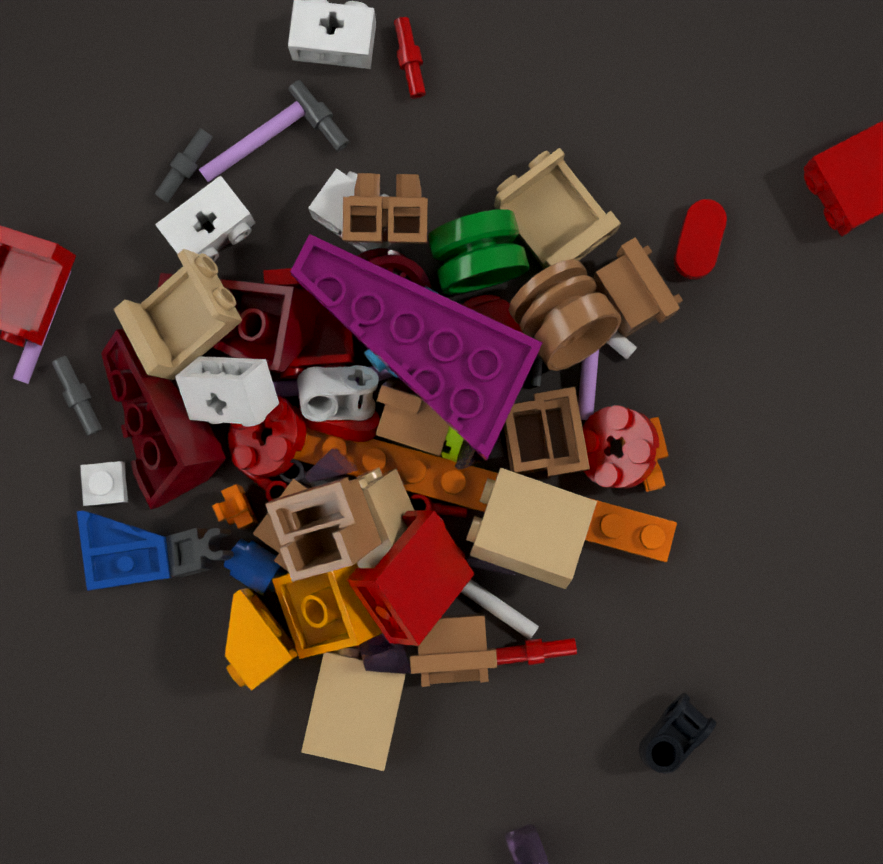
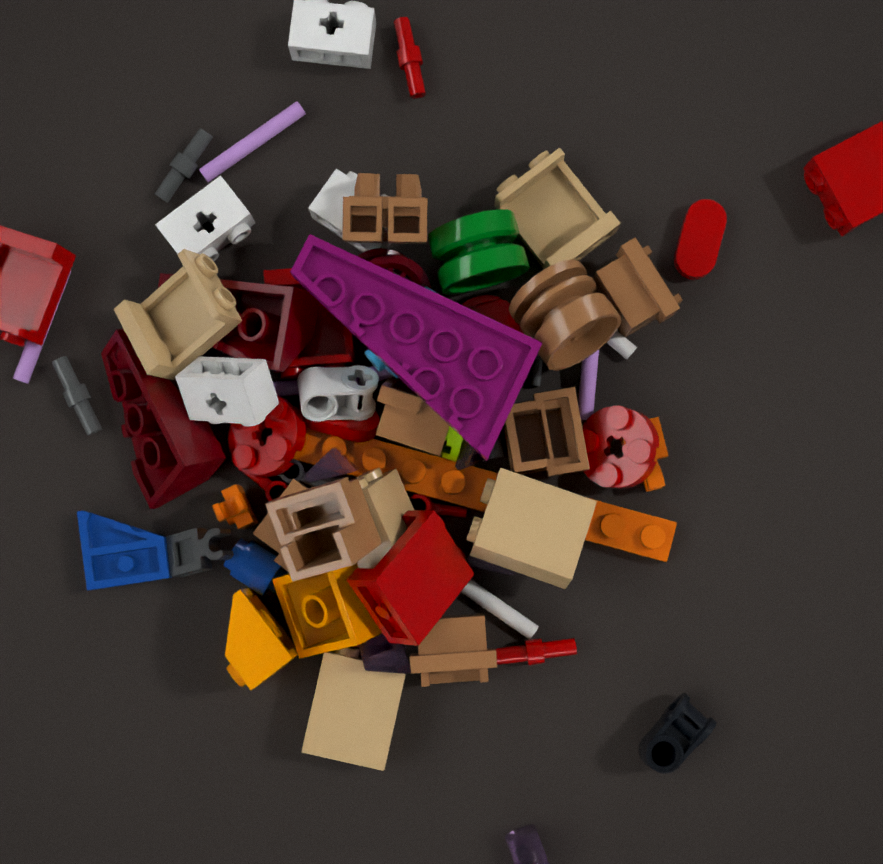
white plate [80,461,128,507] -> none
dark grey bar [288,80,350,152] -> none

